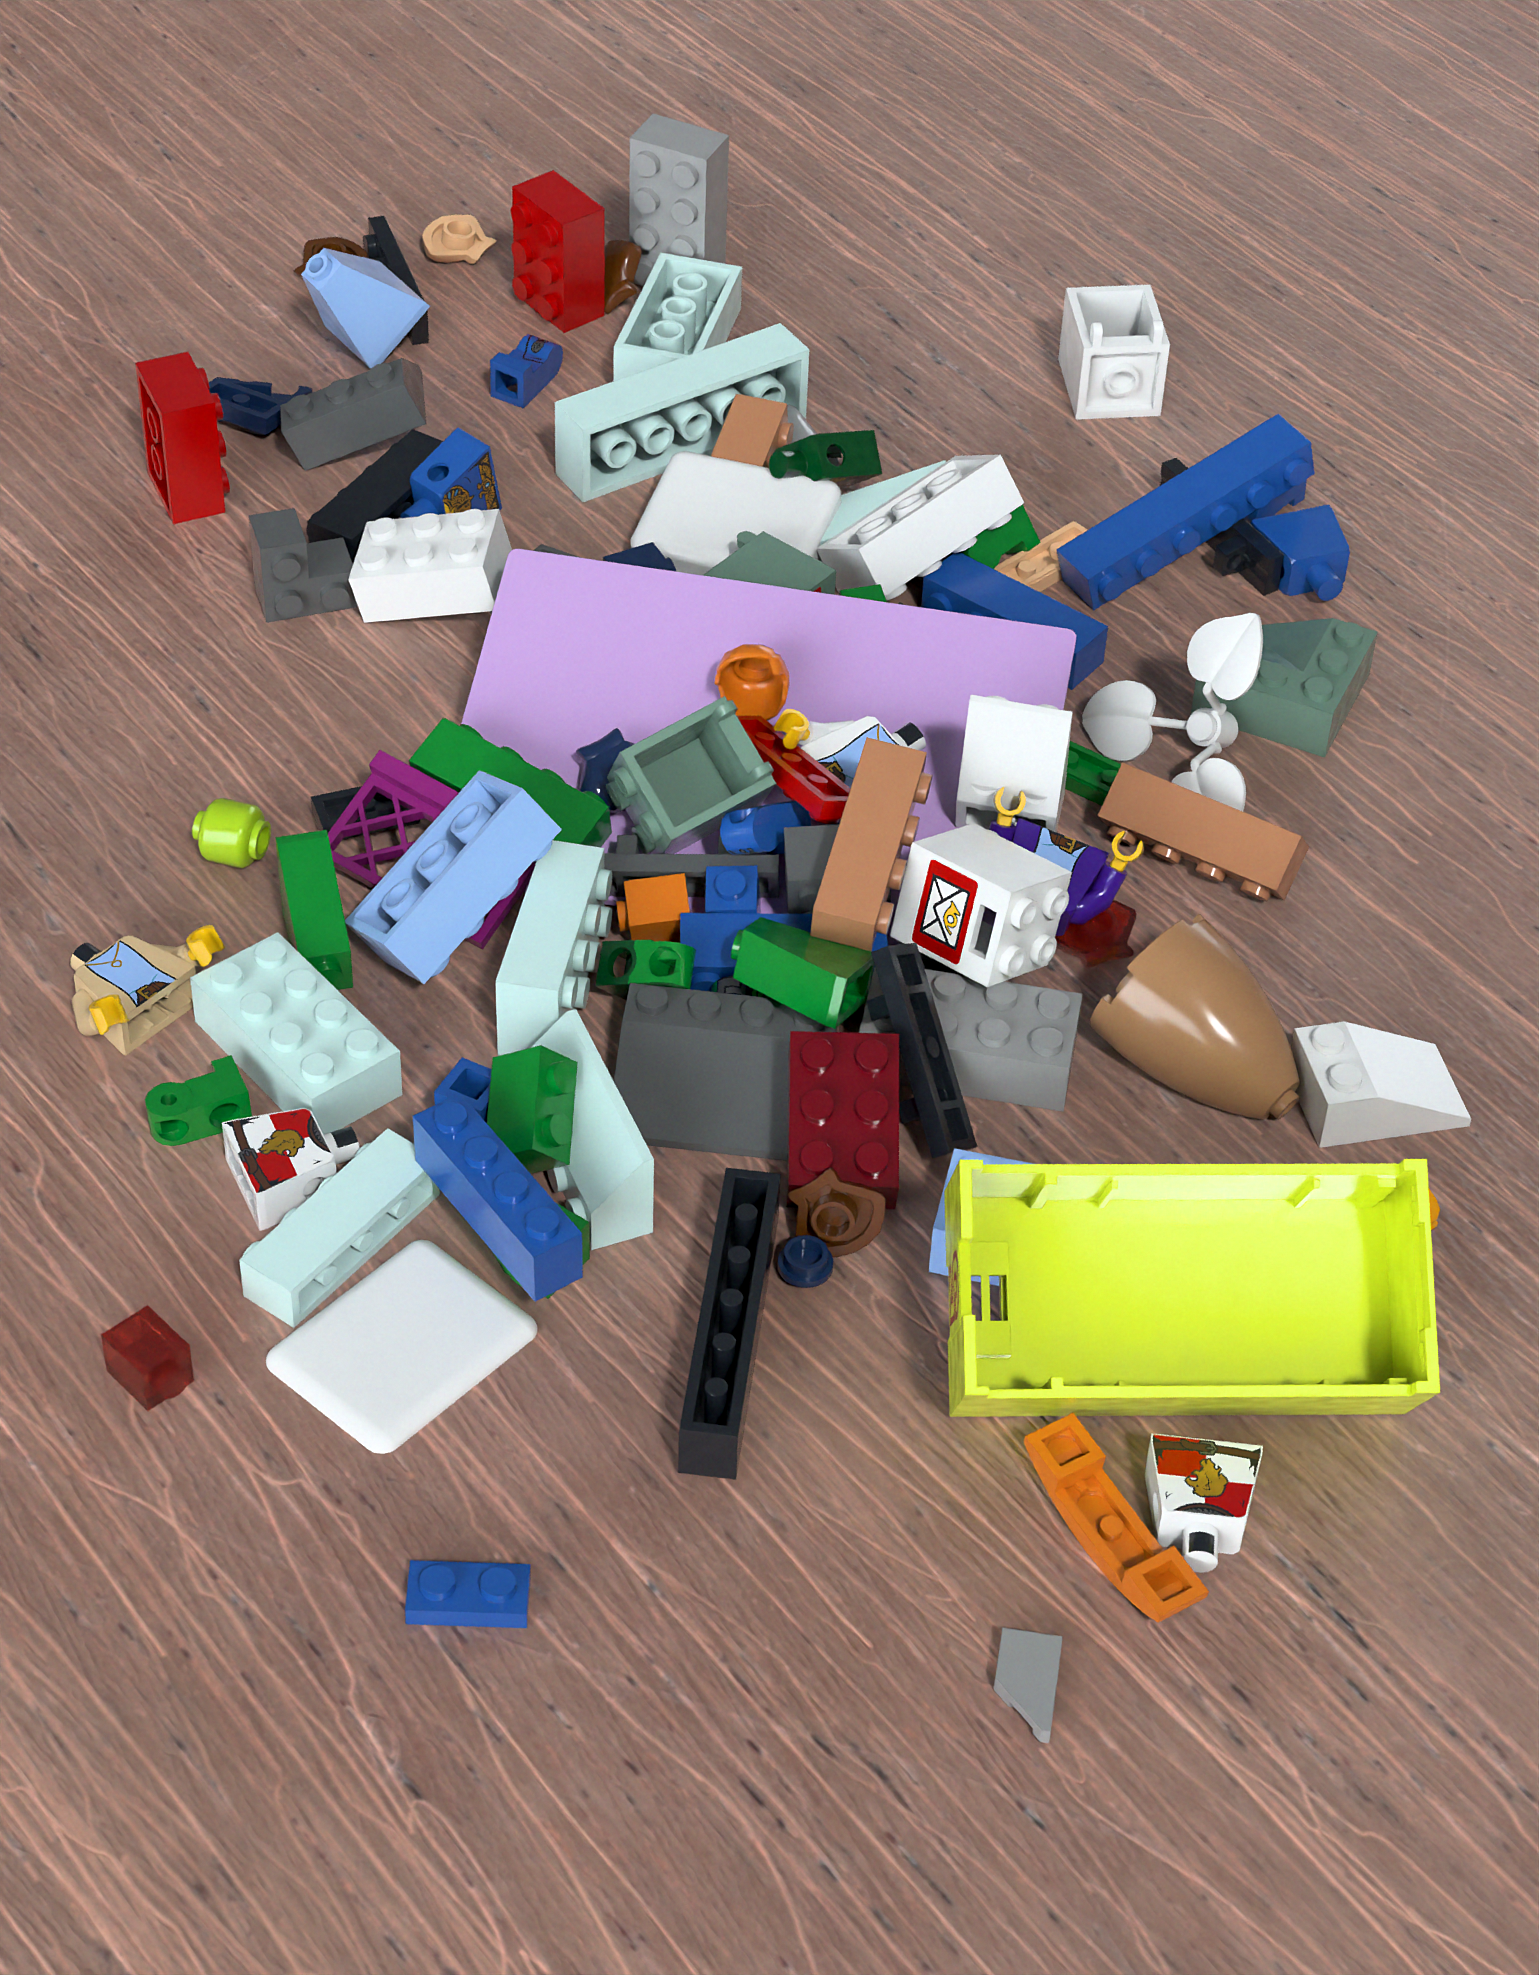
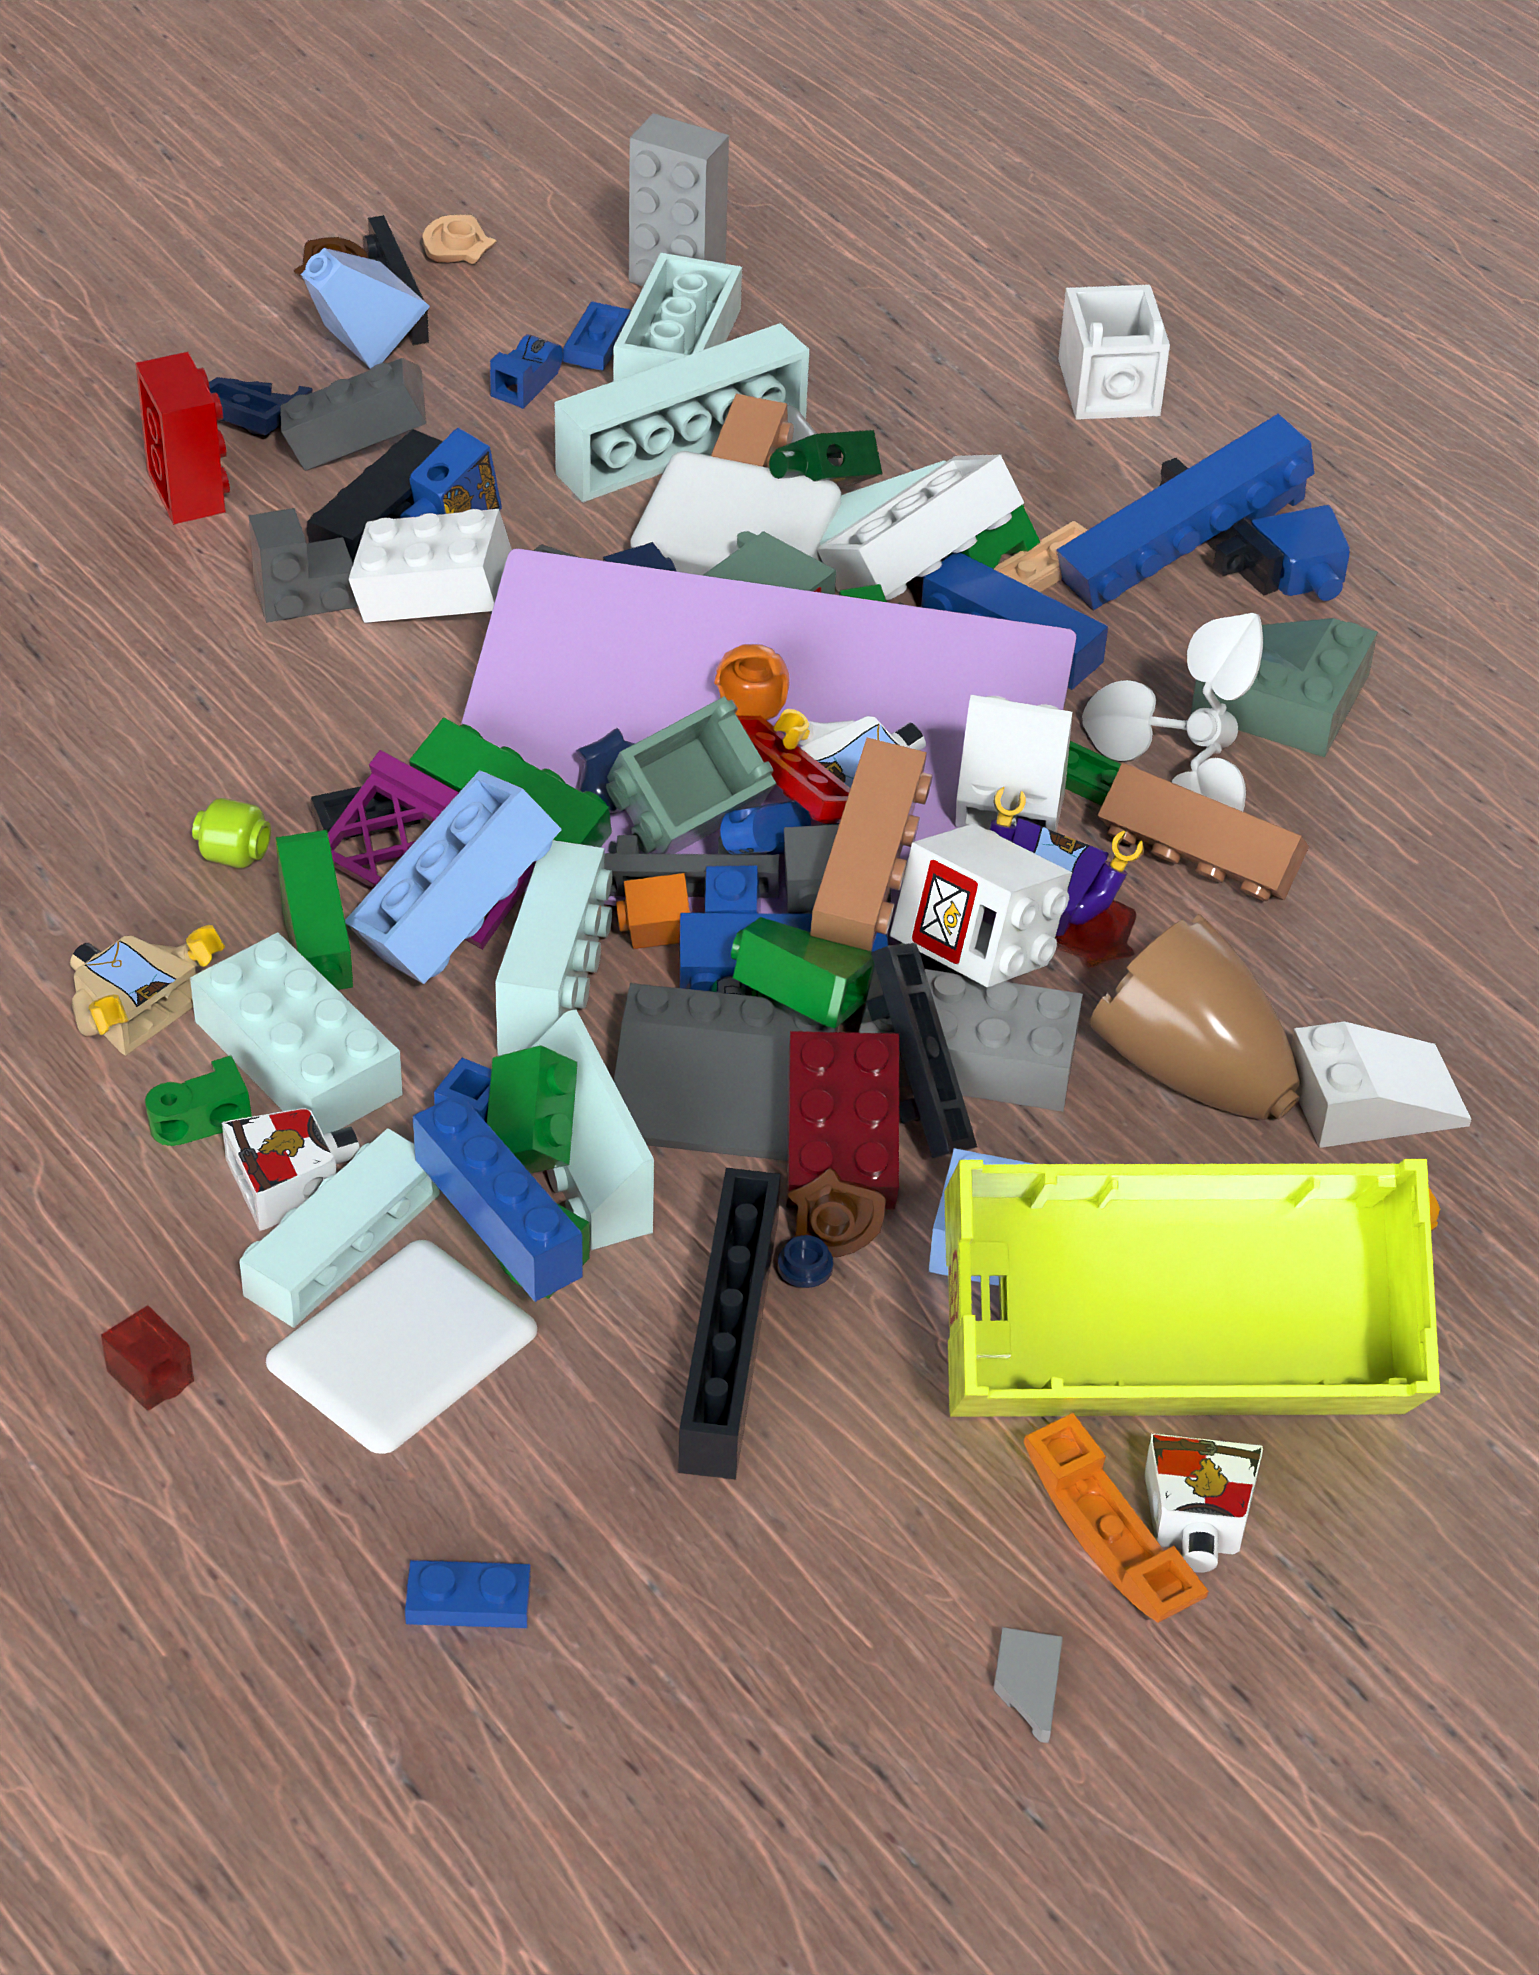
red brick [511,170,605,333] -> none
green leg [595,940,696,1000] -> none
reddish brown animal [605,240,642,315] -> none
none -> blue plate [563,301,631,371]

